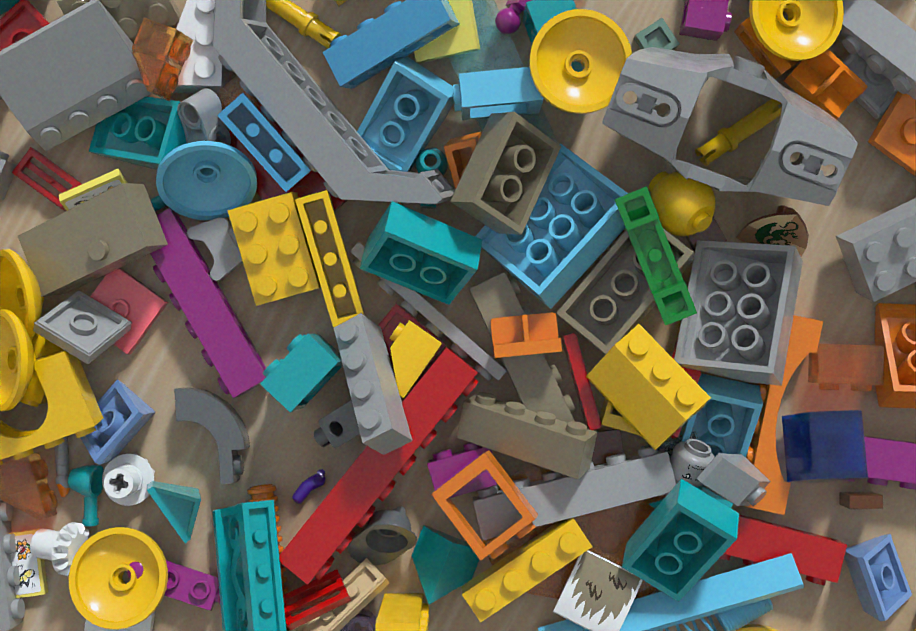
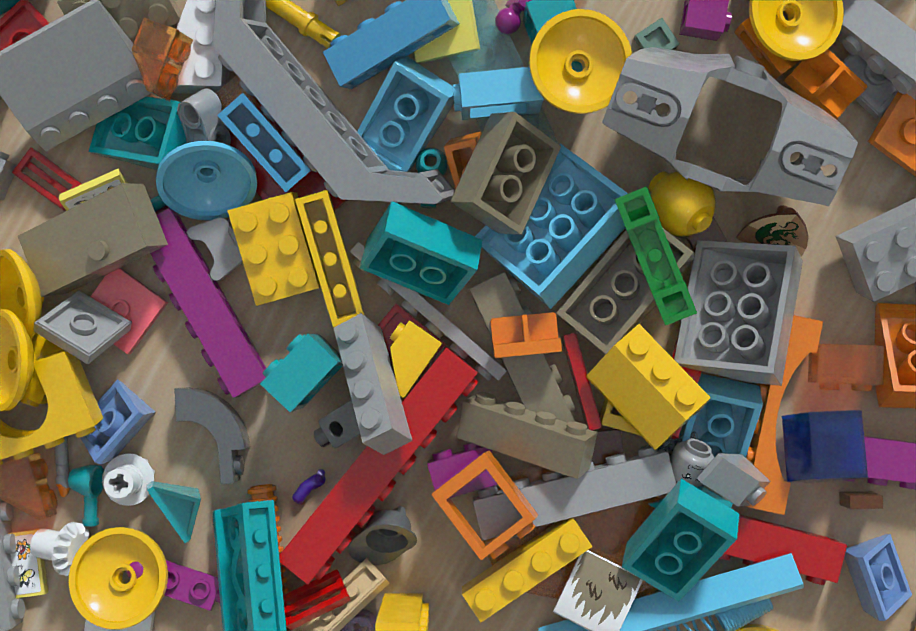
teal slope [412,525,480,605] -> none
yellow pin [695,98,782,166] -> none

